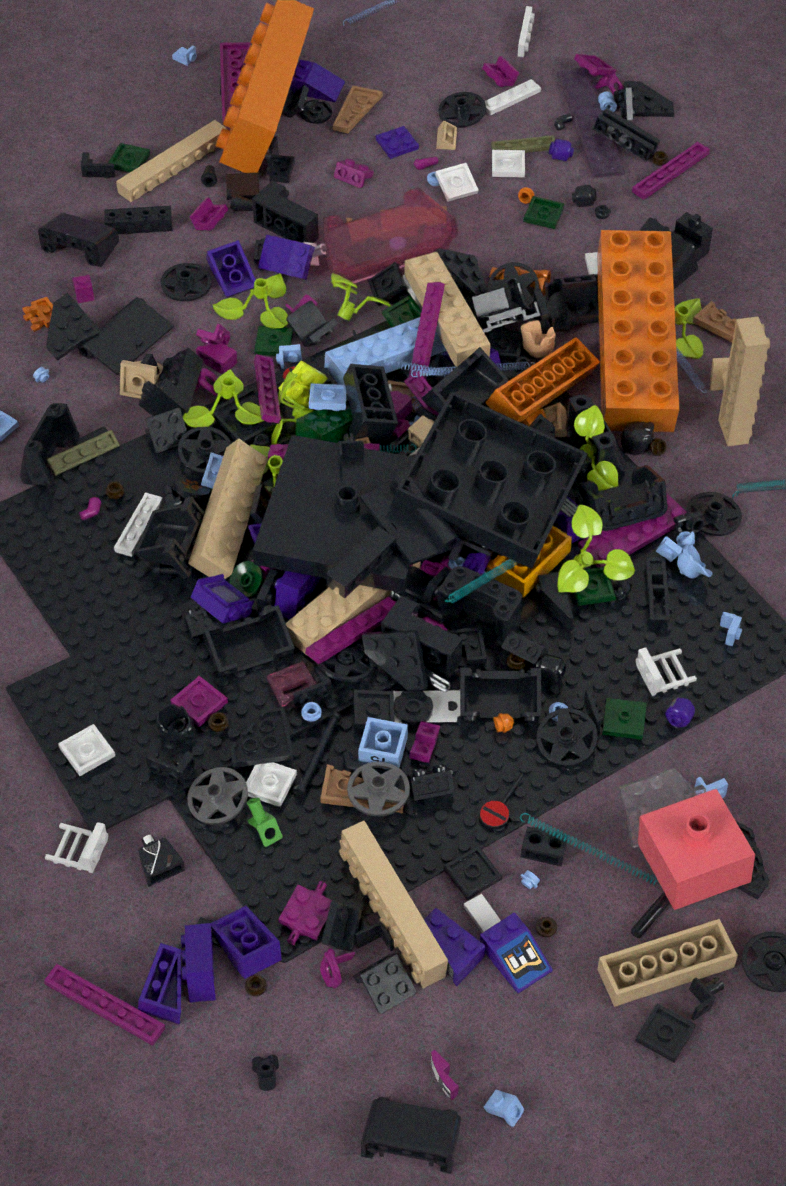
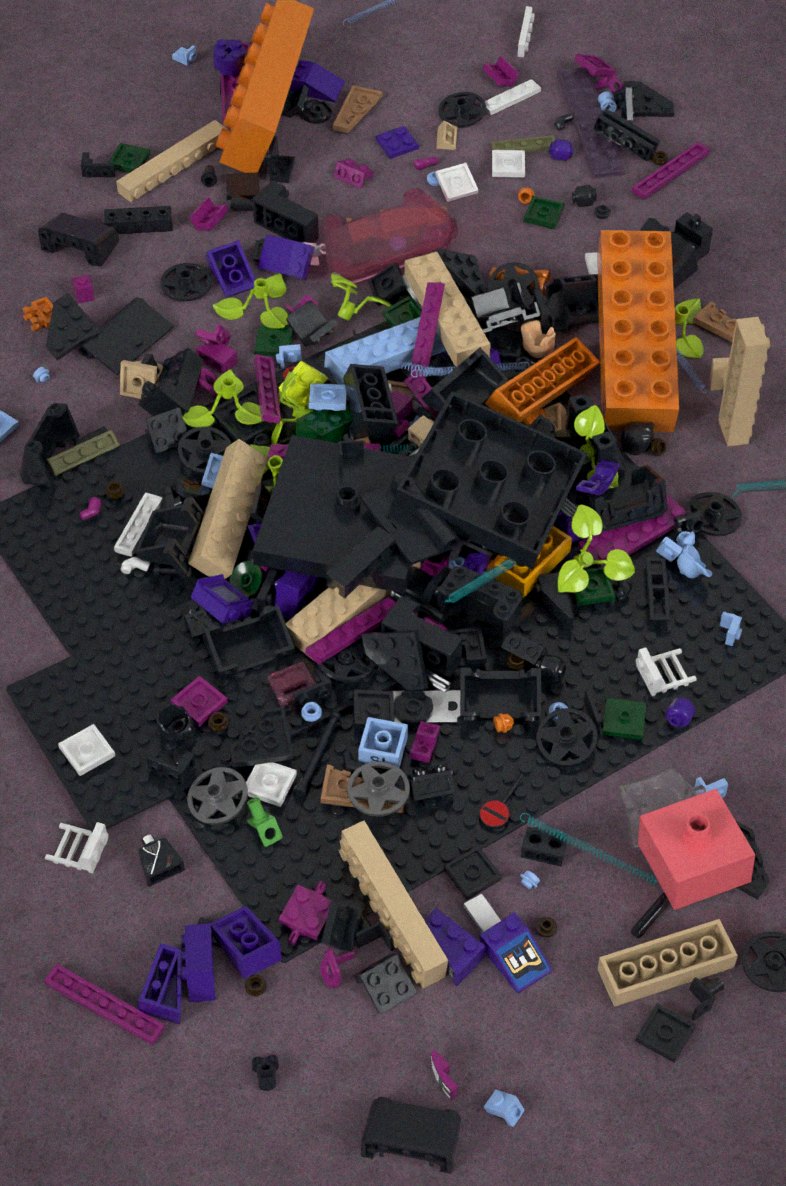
none -> white arm [121,557,150,574]
none -> dark purple brick [213,39,245,76]
none -> dark purple slope [576,460,620,495]

